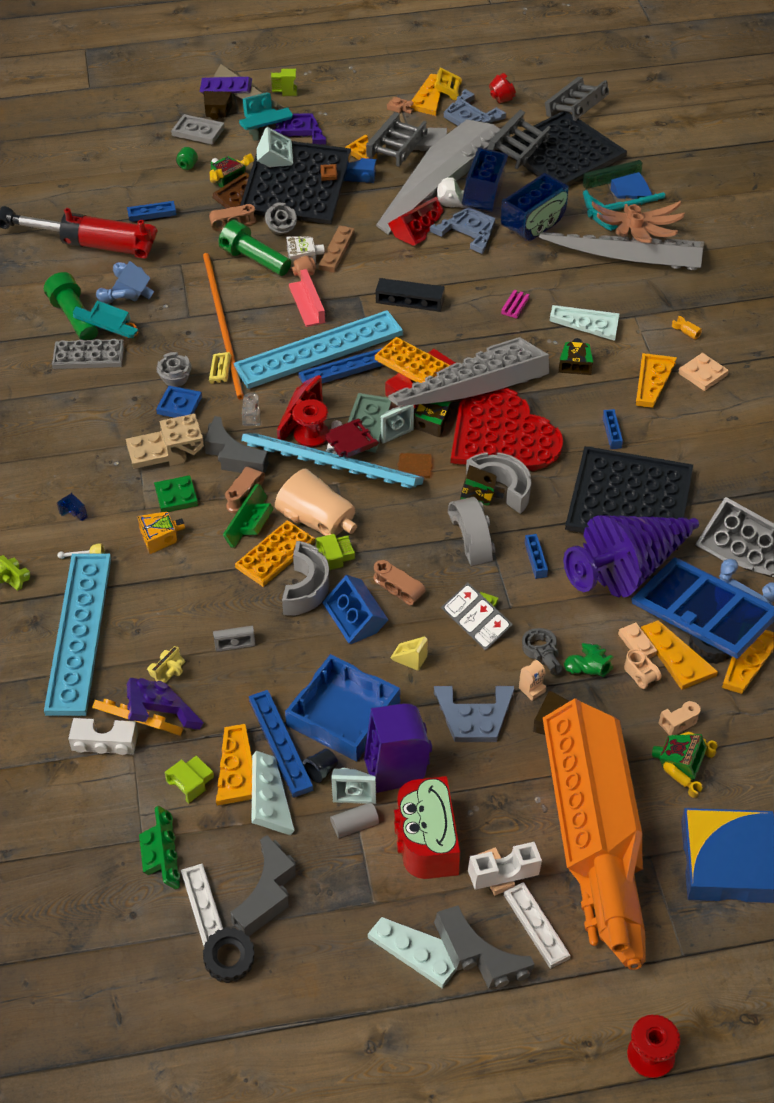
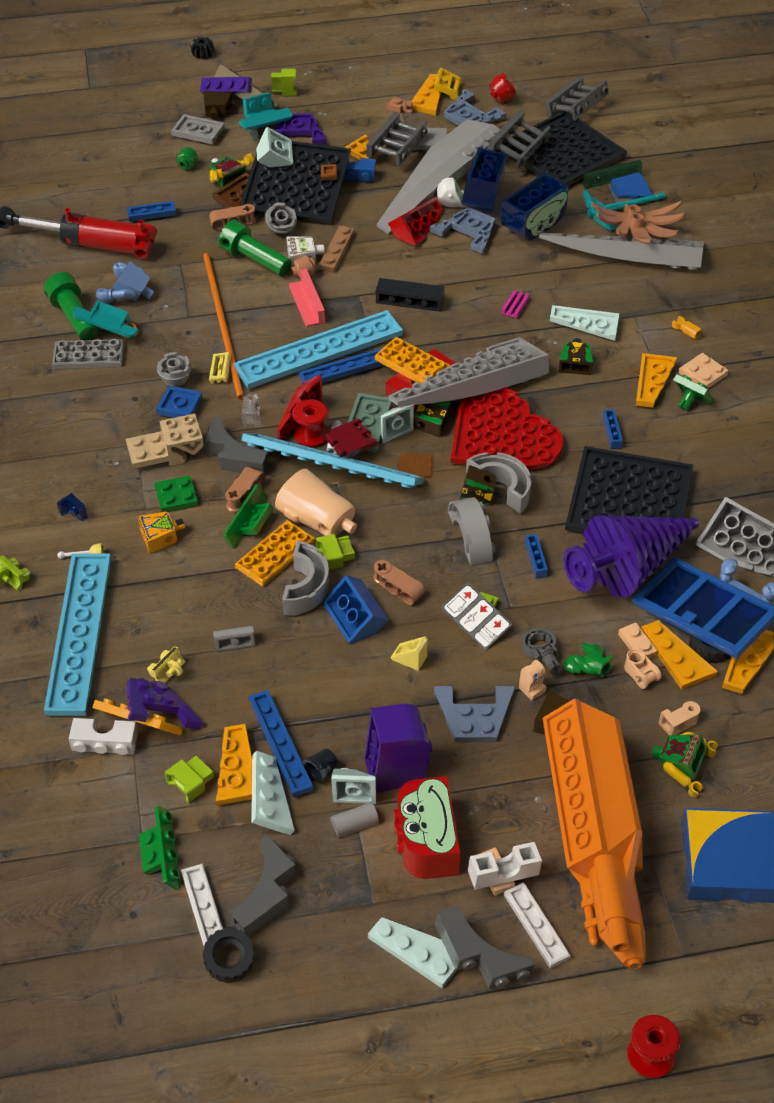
blue tile [285,654,400,762] -> none
none -> black gear [190,37,215,59]
none -> green plate [673,374,714,411]

